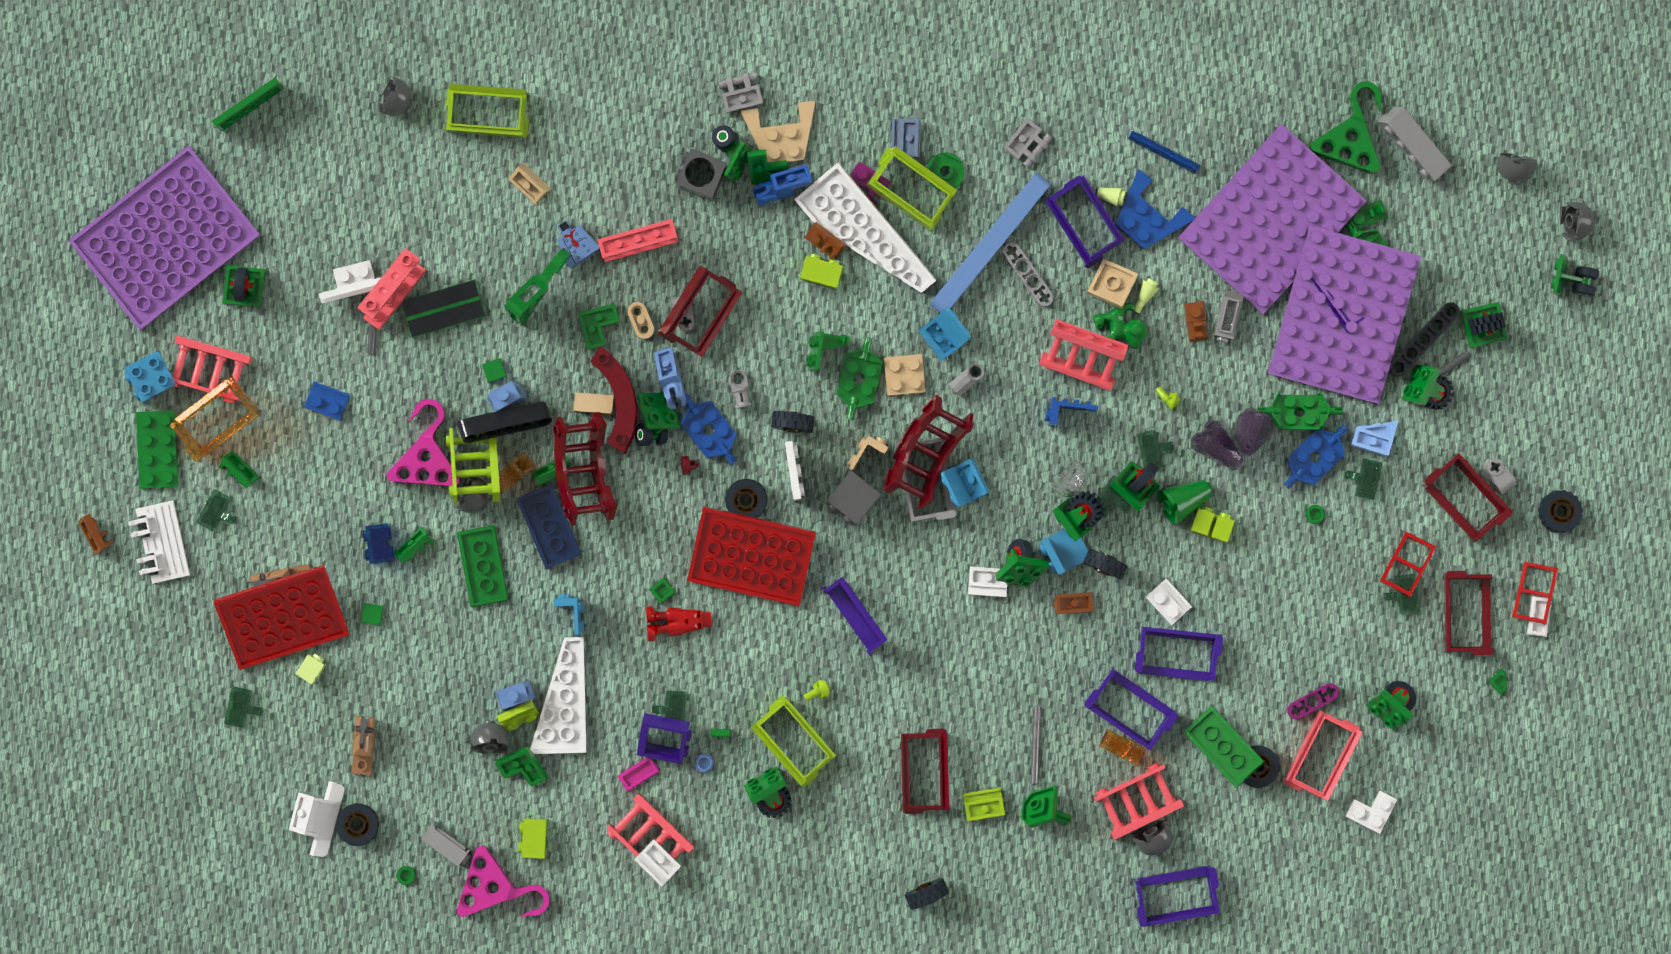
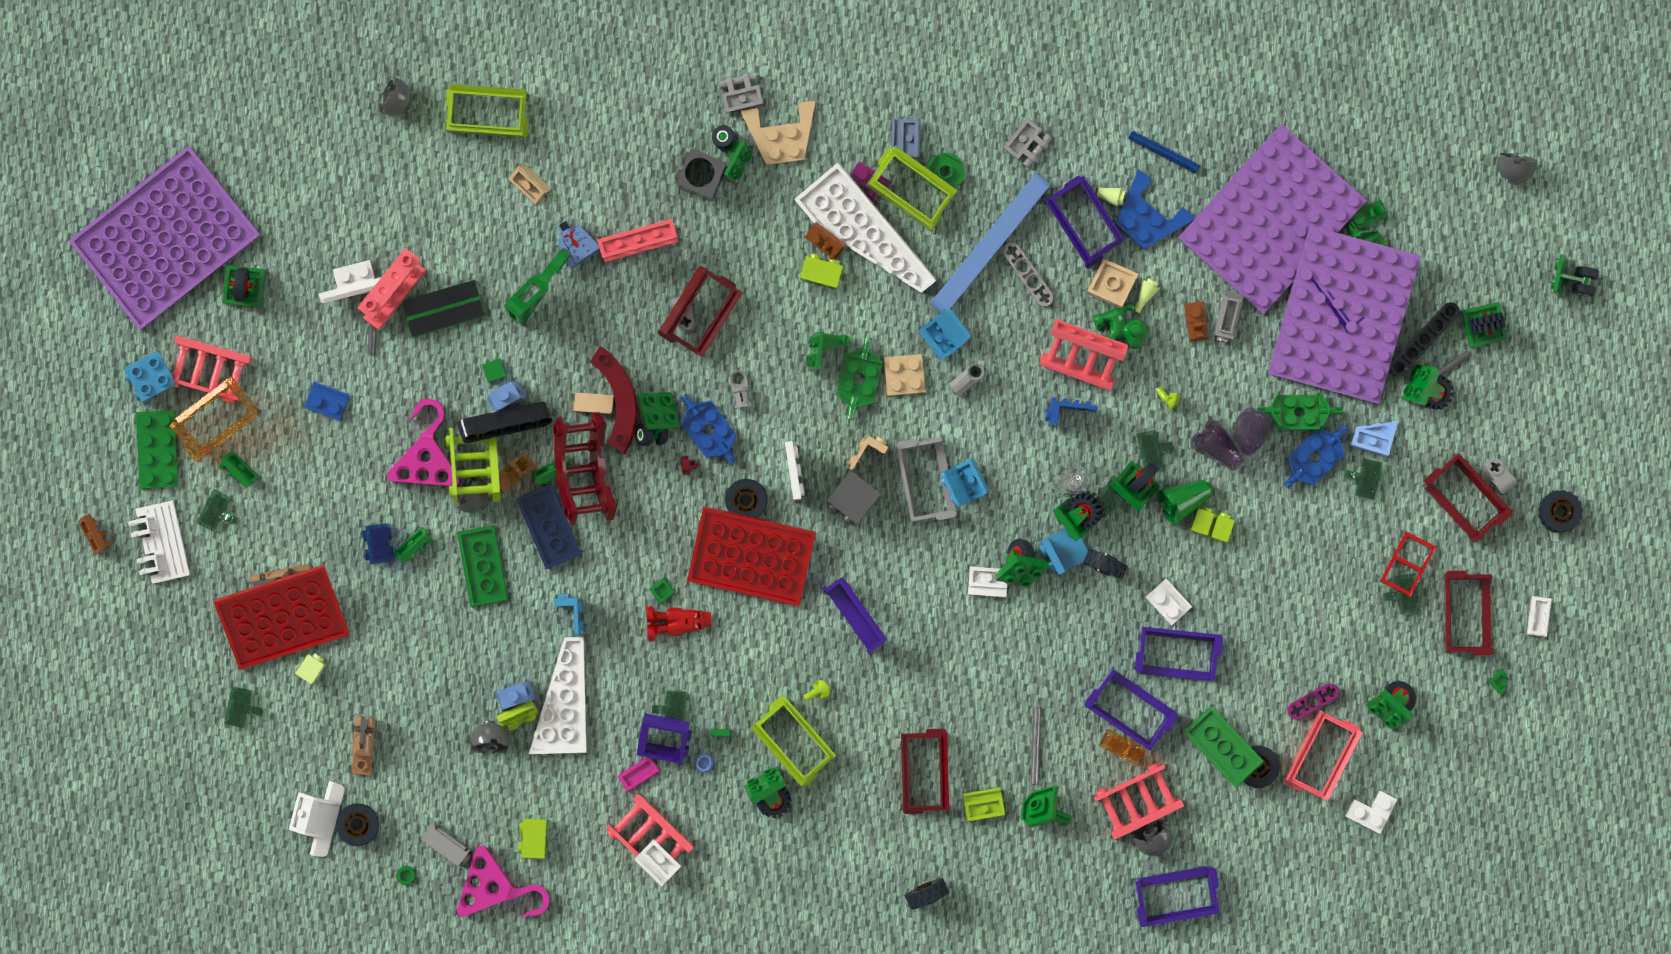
green tile [212,78,284,131] -> none
green tile [361,603,384,625] -> none
green plate [495,746,548,786] -> none
green plate [578,303,620,350] -> none
tan plate [628,302,654,339] -> none
medium blue plate [654,347,686,409] -> none
green plate [747,149,788,184] -> none
blue plate [752,164,813,206] -> none
black wheel [771,411,815,433] -> none
dark red fence [884,395,974,510] -> none
dark orange plate [1053,592,1093,614] -> none
green tile [1305,505,1325,524] -> none
green piece [1309,81,1382,174] -> none
light grey wedge [1376,106,1452,181] -> none
red window [1512,561,1559,625] -> none
dark grey cylinder [1559,202,1595,240] -> none

